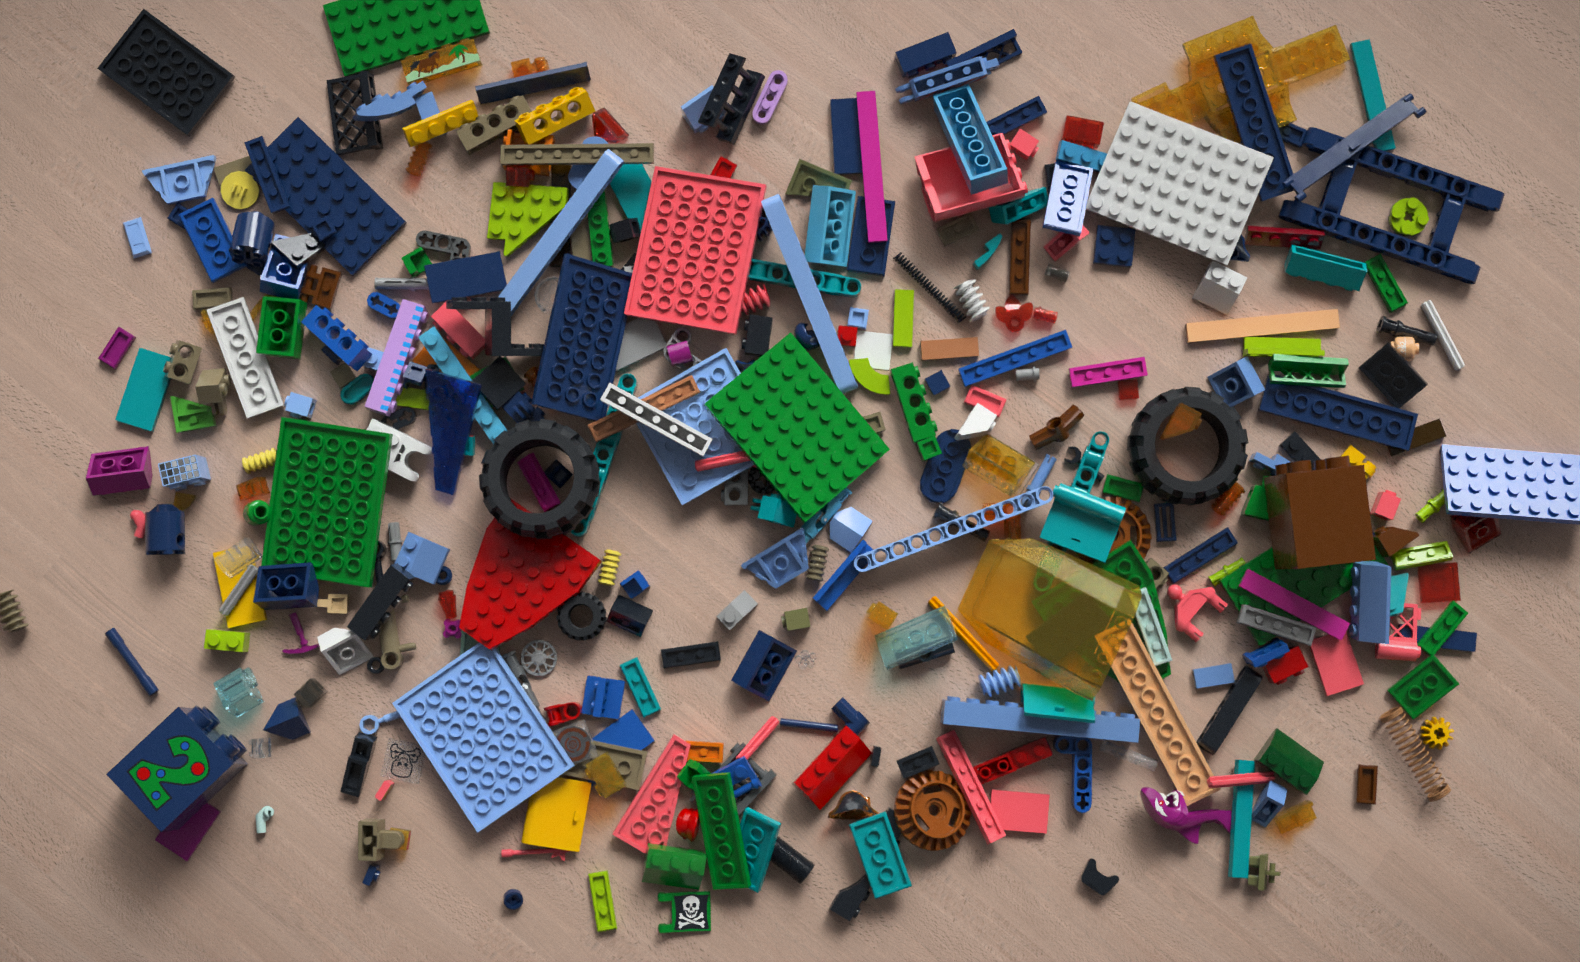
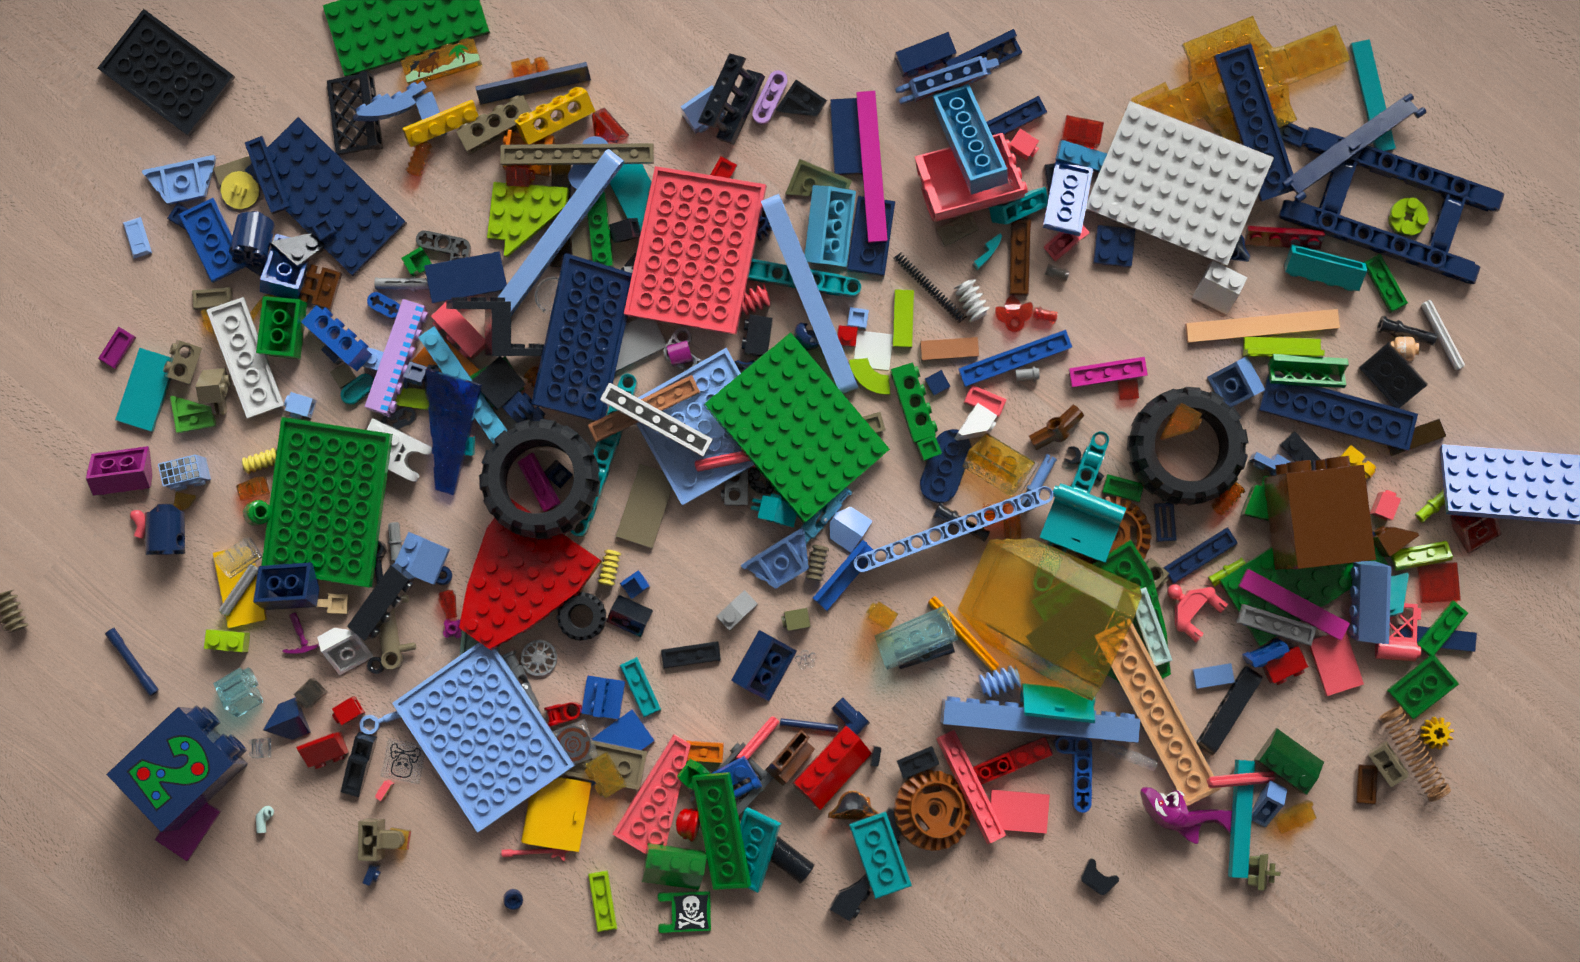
none -> red slope [296,731,349,769]
none -> red brick [332,696,365,725]
none -> dark tan tile [616,464,672,548]
none -> reddish brown piece [765,729,815,786]
none -> black wing [776,79,827,117]
none -> dark tan brick [1368,741,1409,787]

